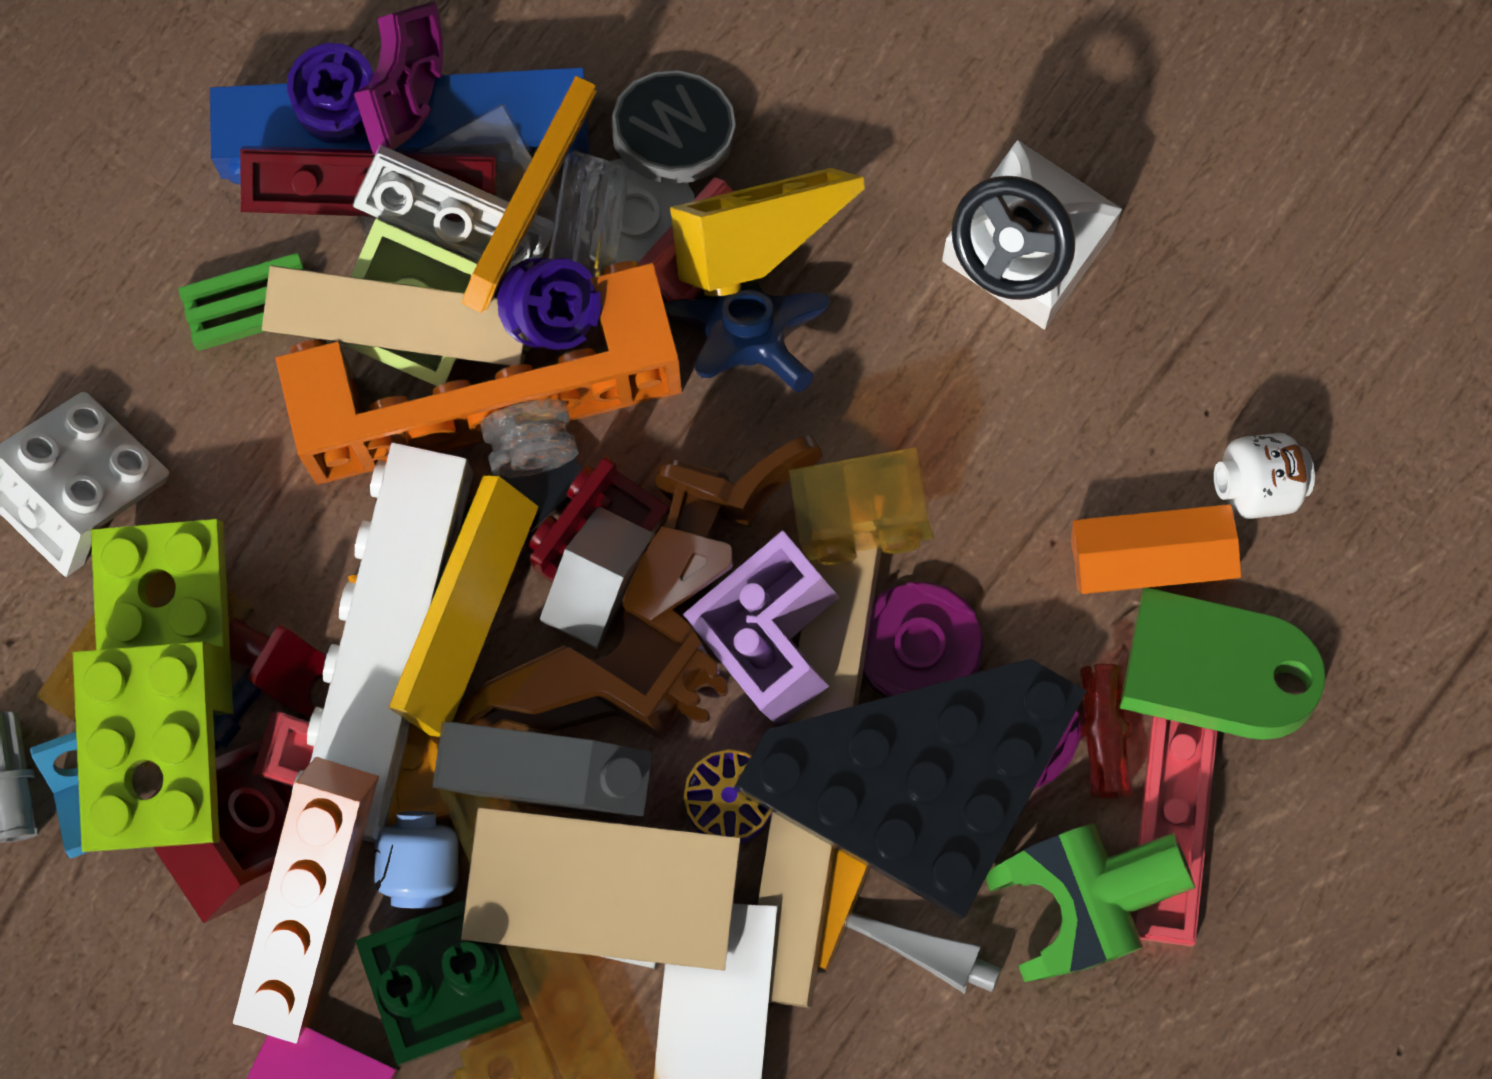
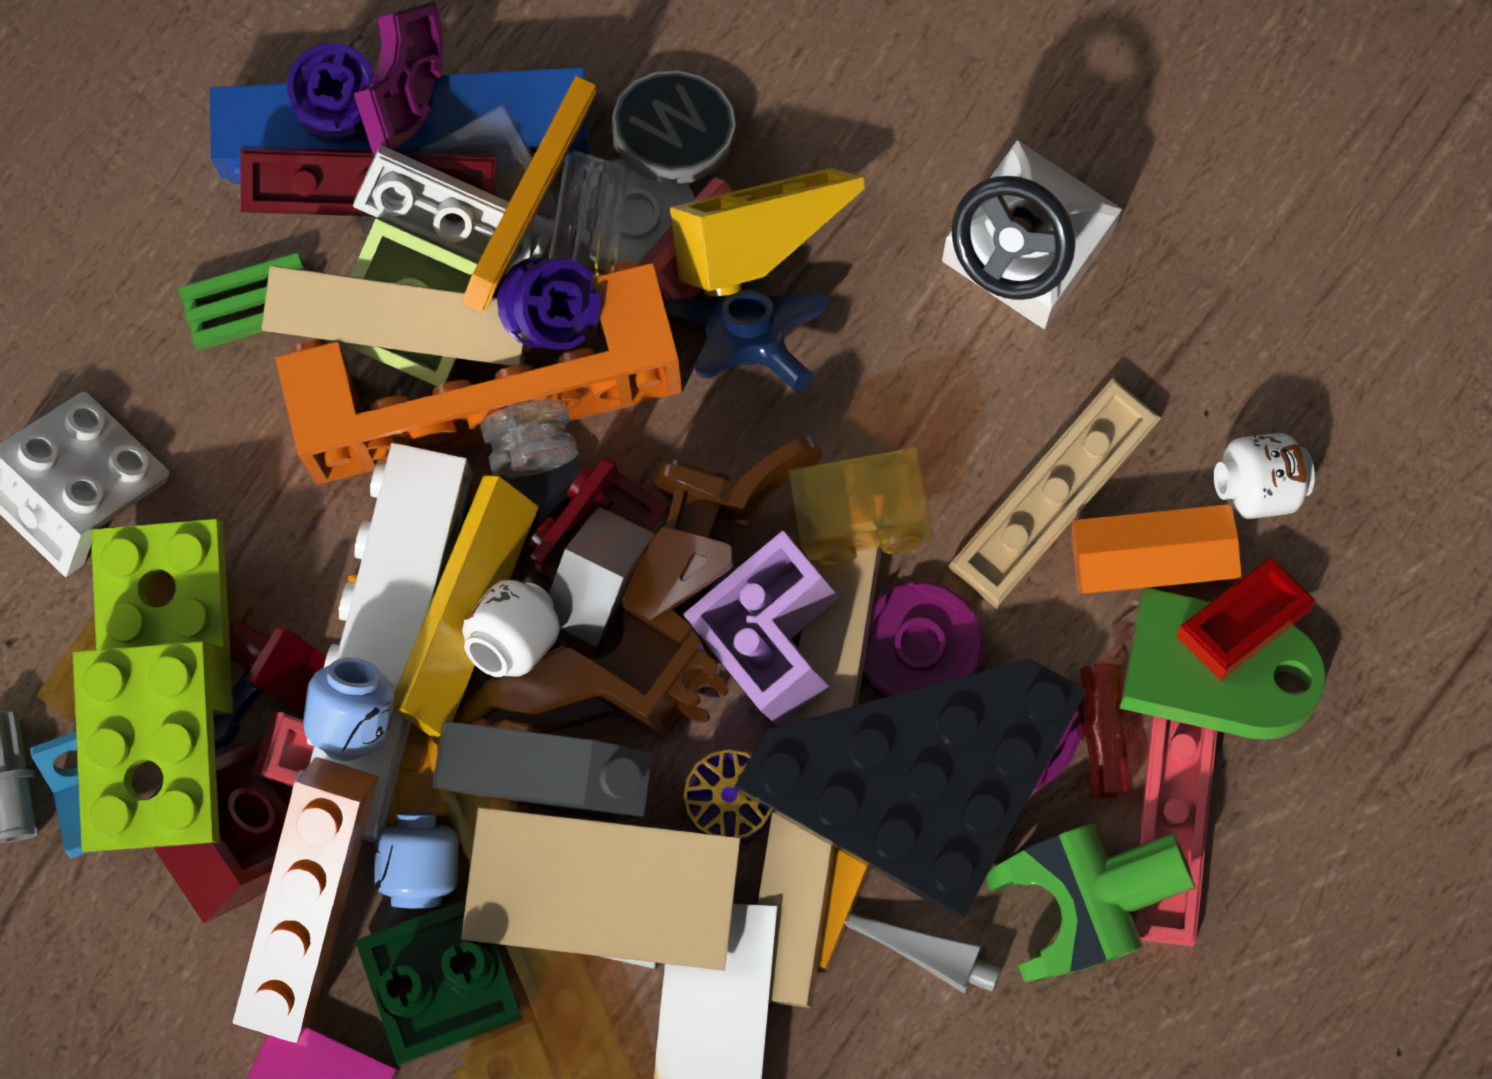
none -> light blue head [303,658,395,761]
none -> white head [462,580,560,677]
none -> tan tile [949,378,1161,609]
none -> red tile [1176,557,1316,681]

